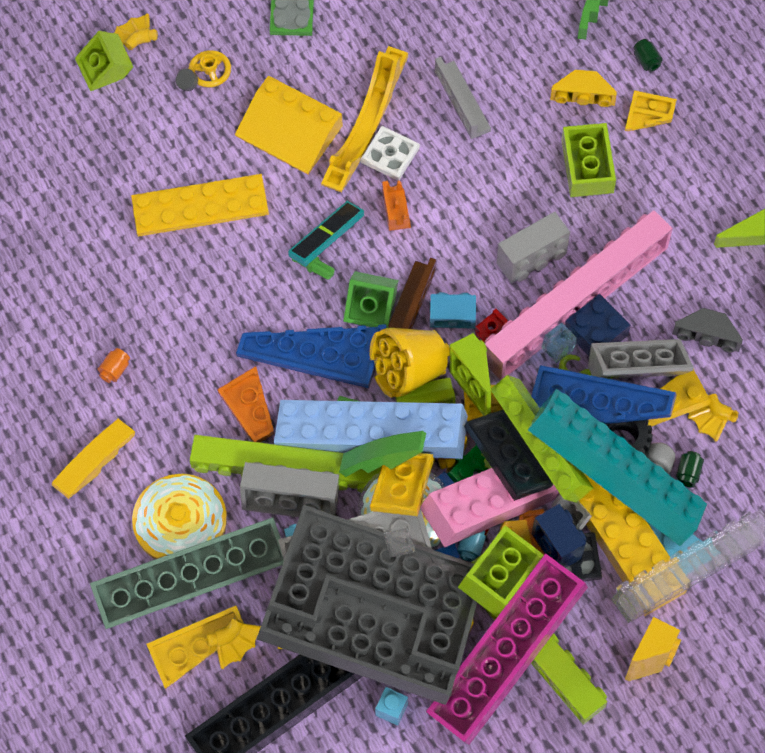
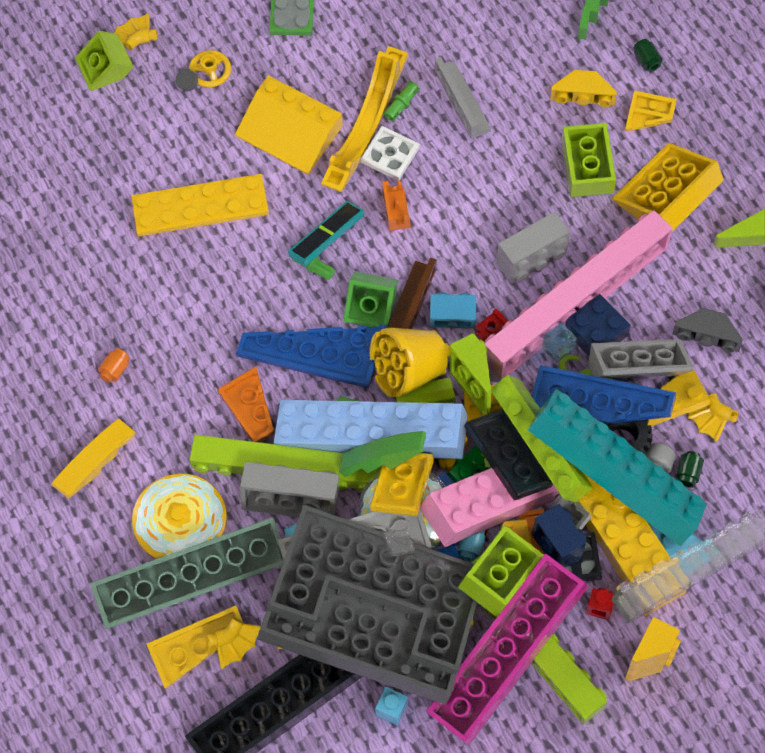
none -> bright green pin [383,81,420,122]
none -> red brick [586,588,616,620]
none -> yellow slope [612,143,724,232]

